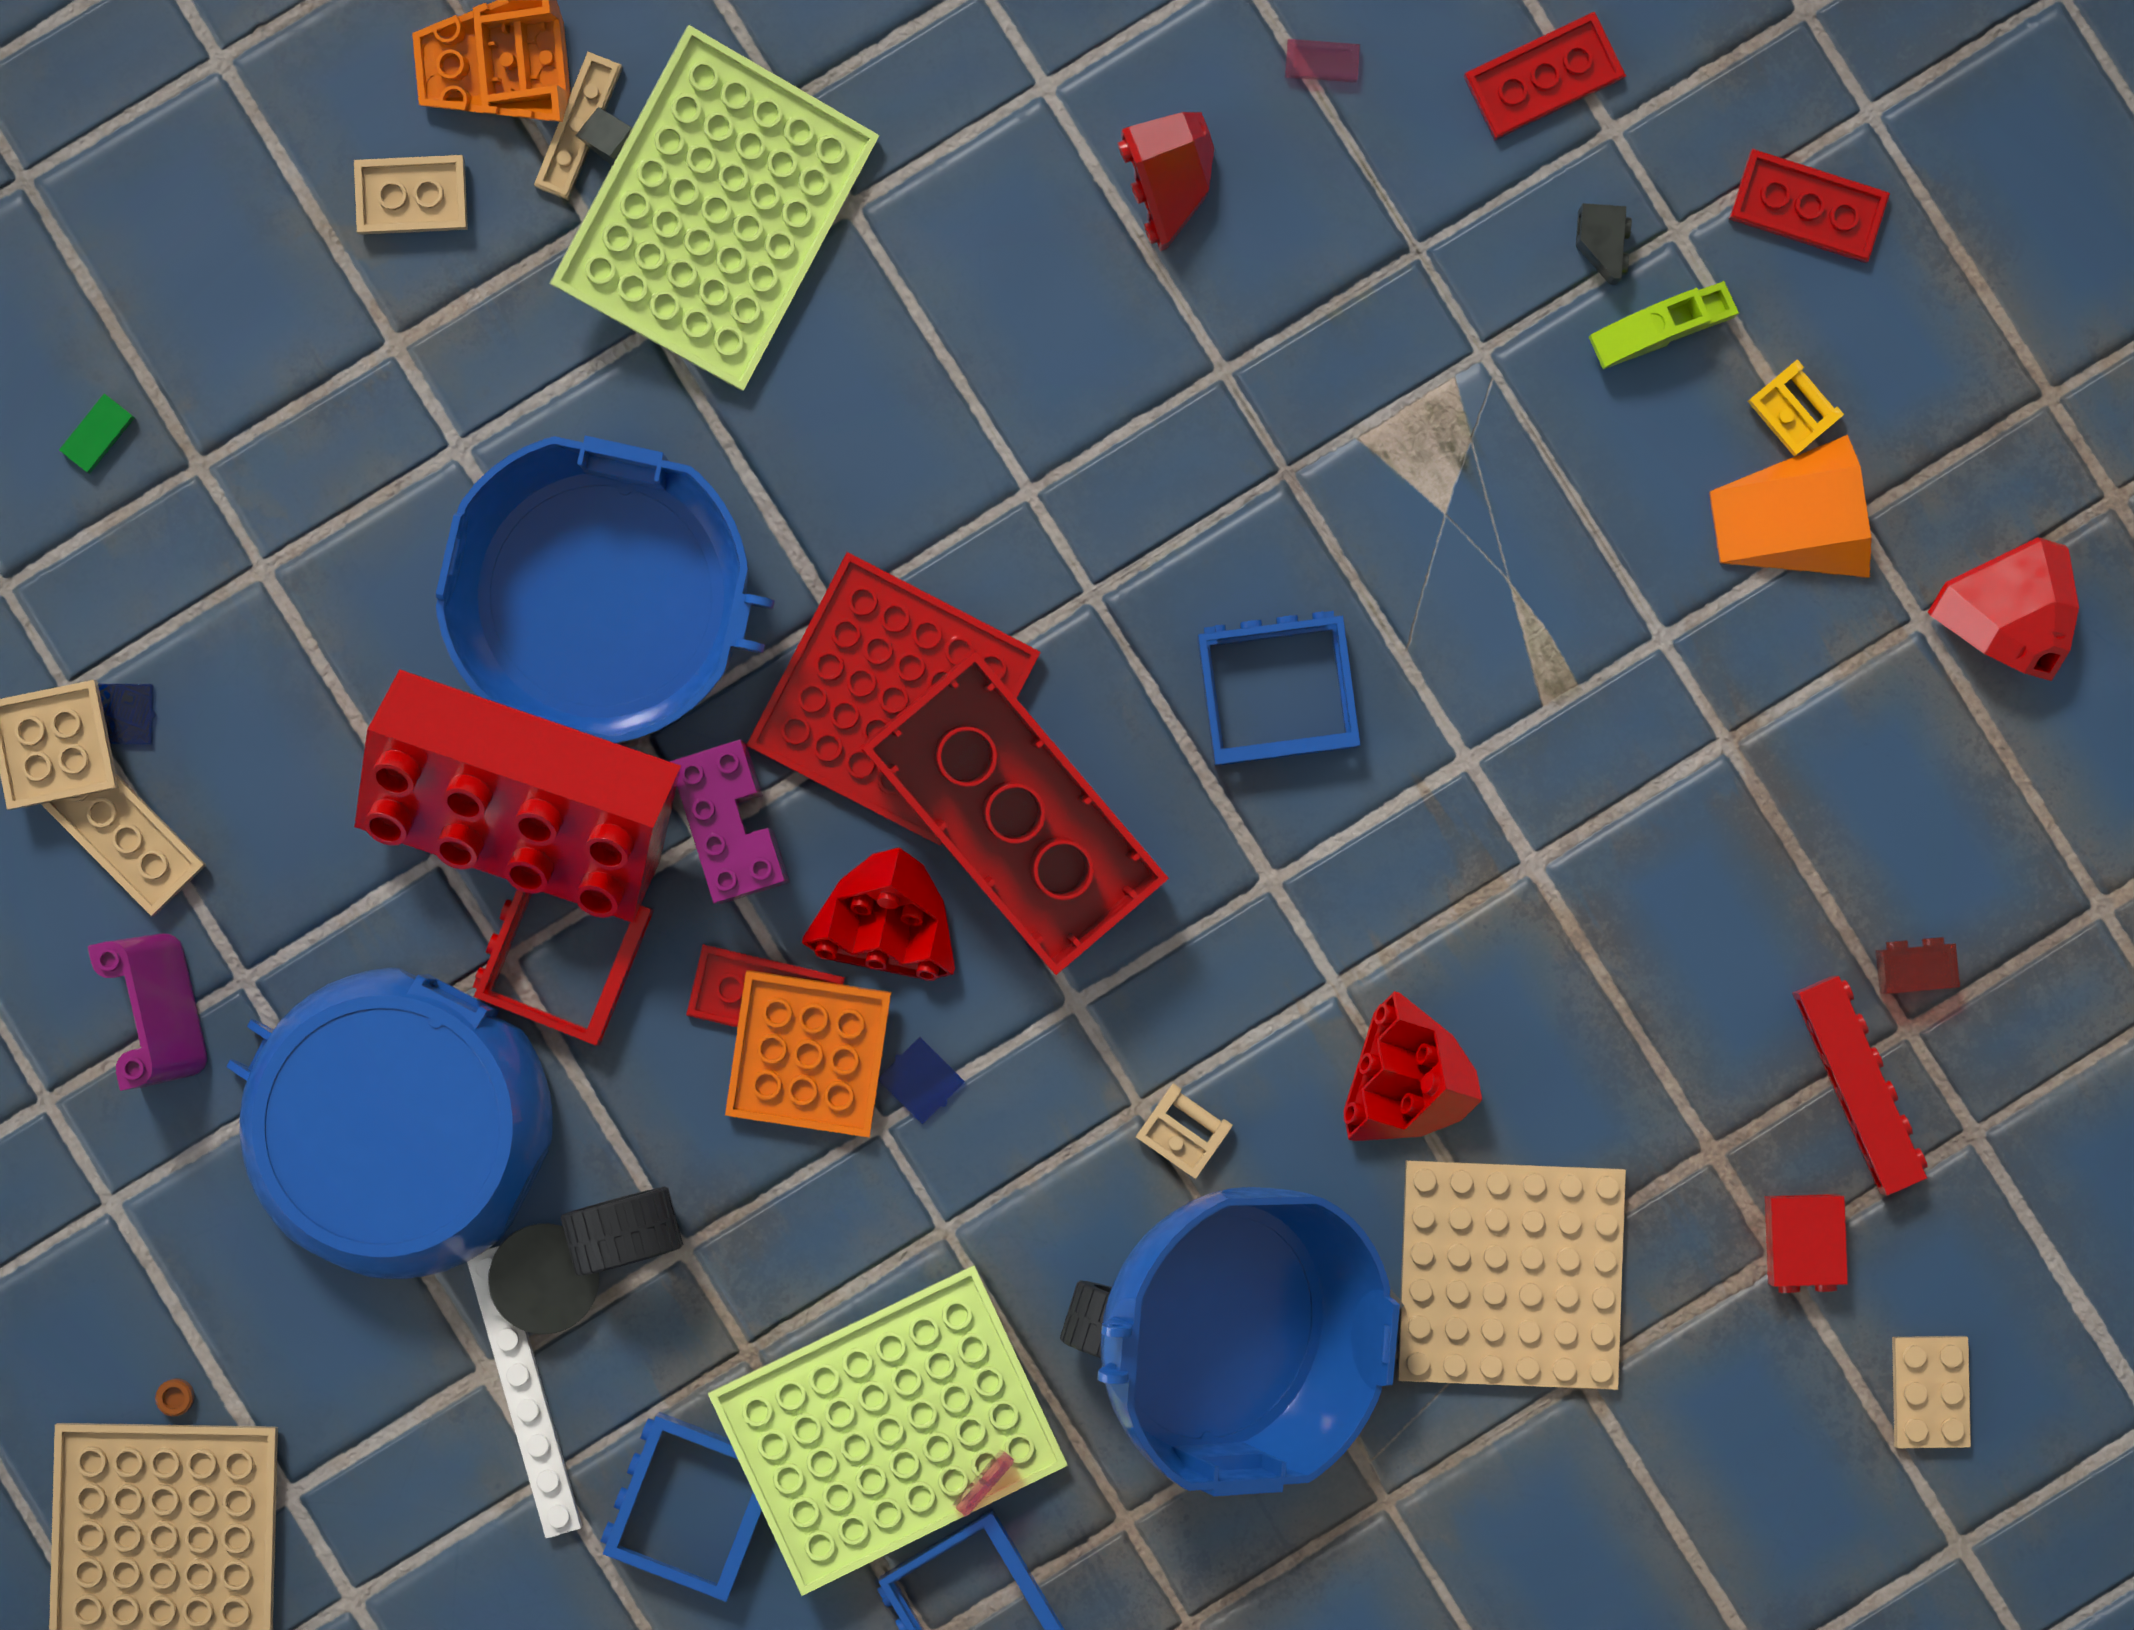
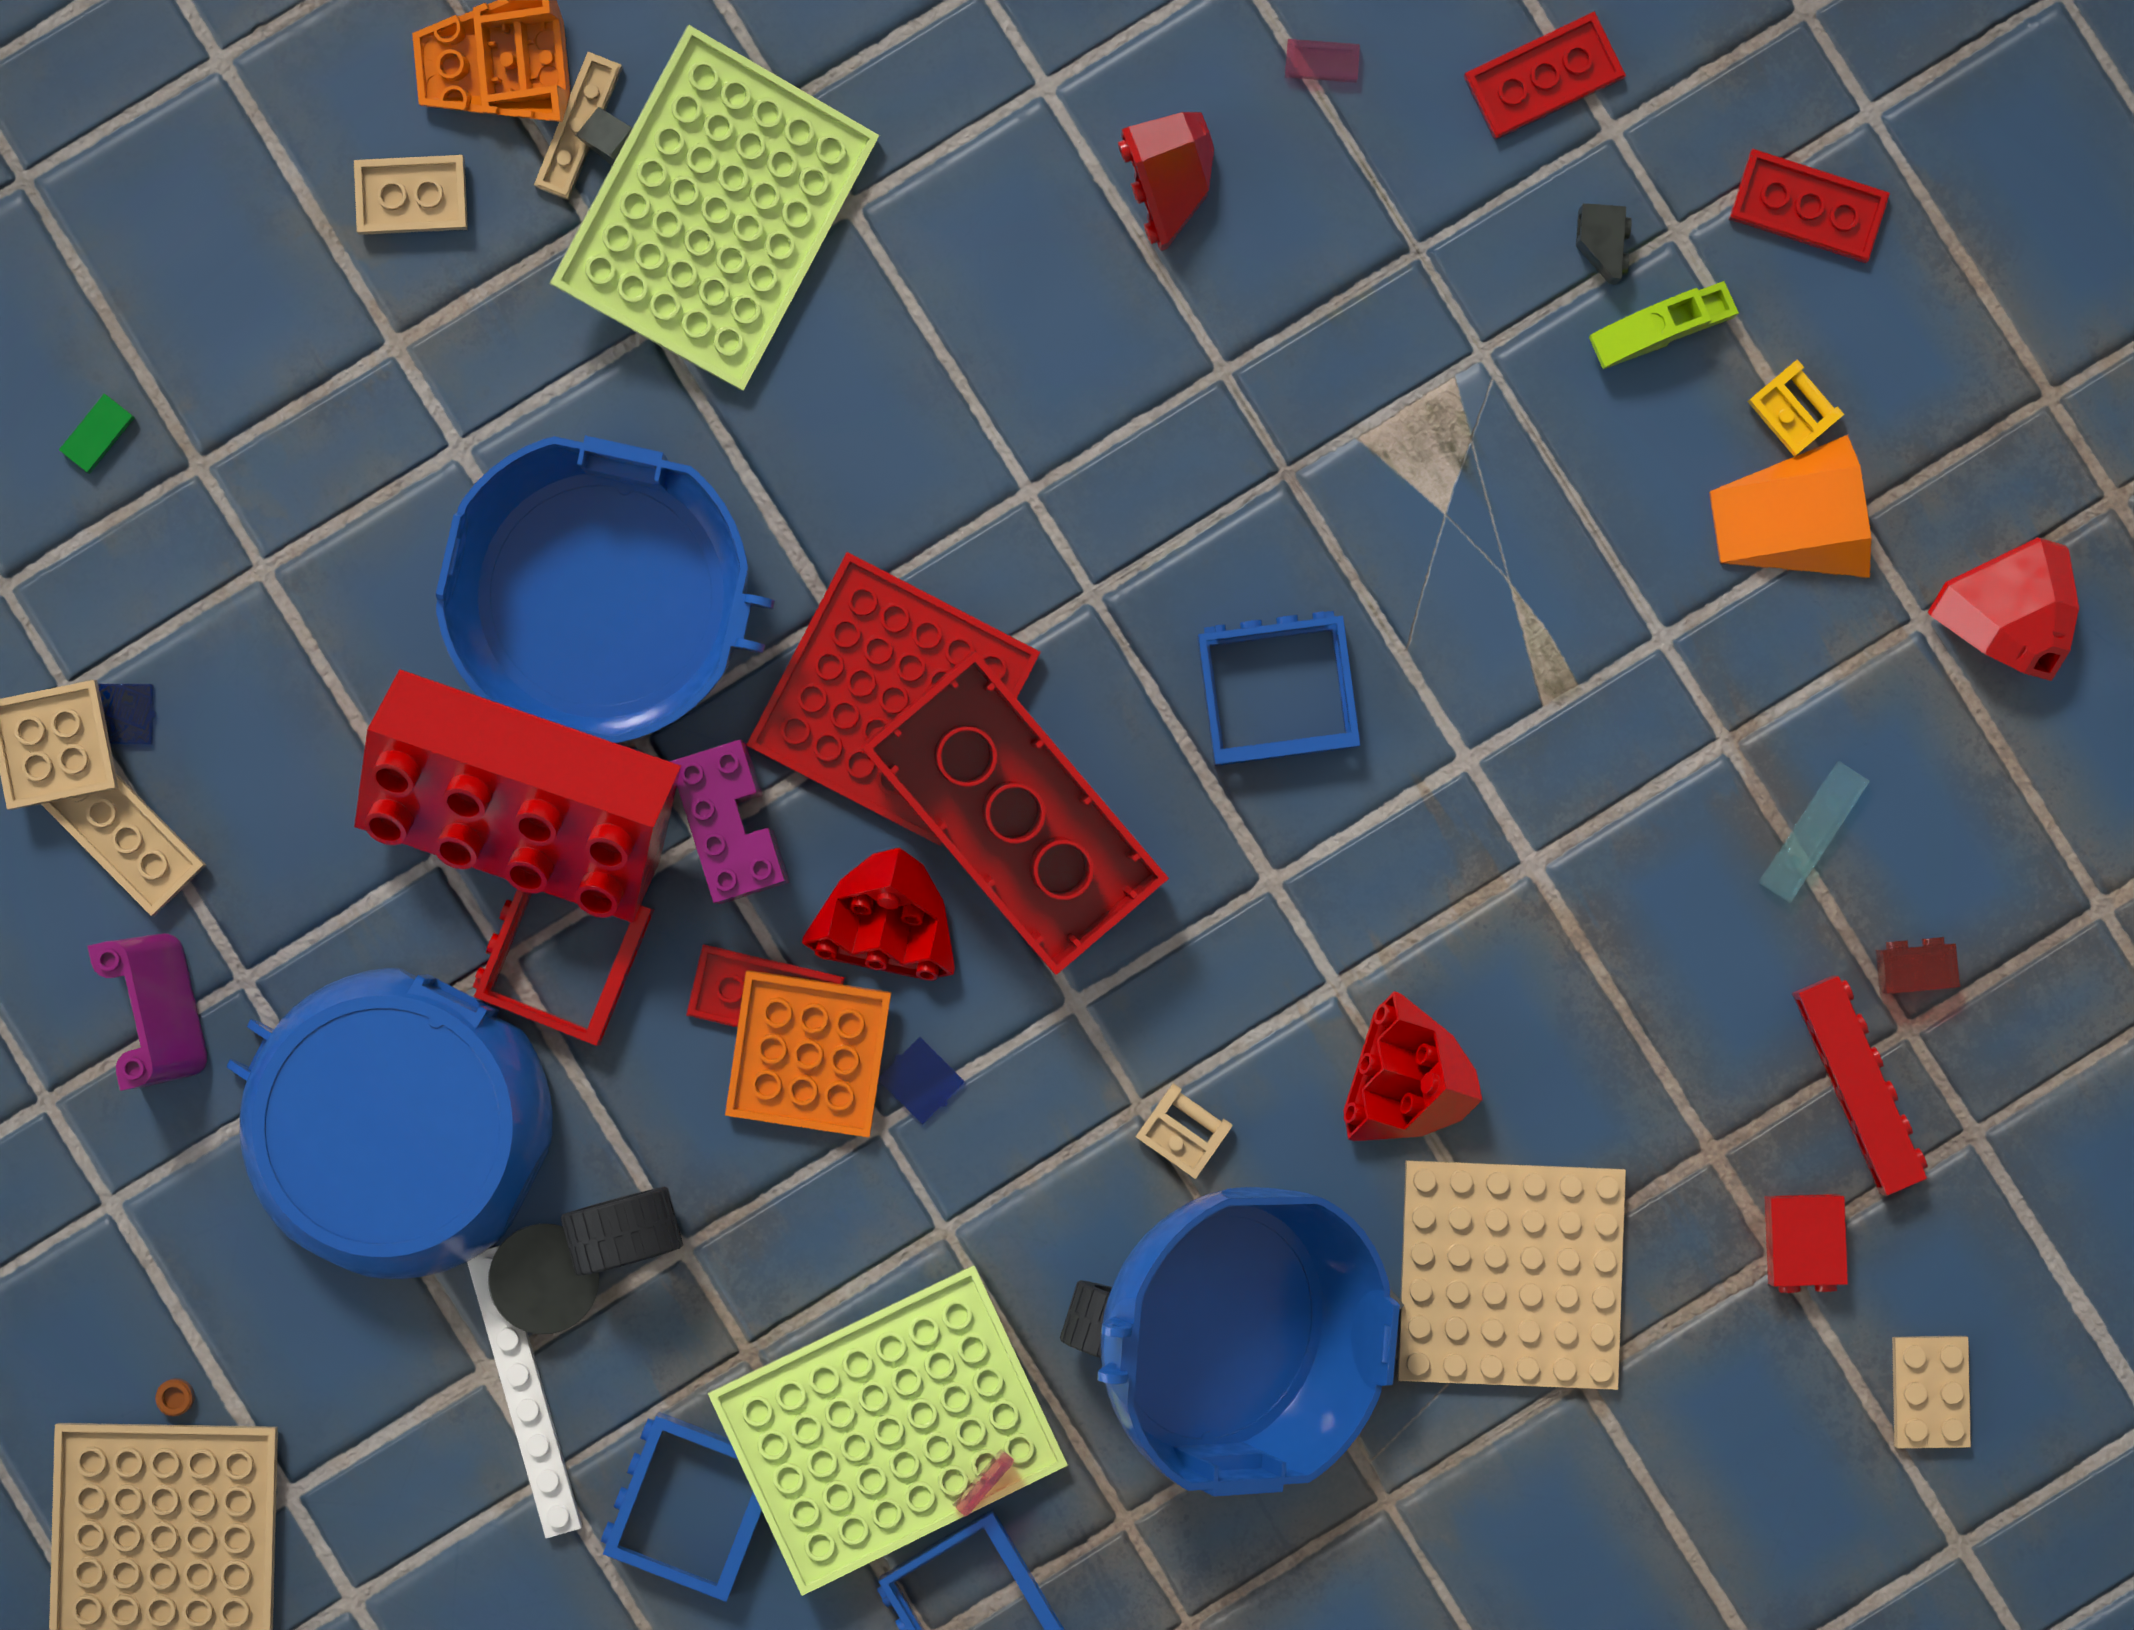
none -> clear light blue tile [1758,761,1870,903]

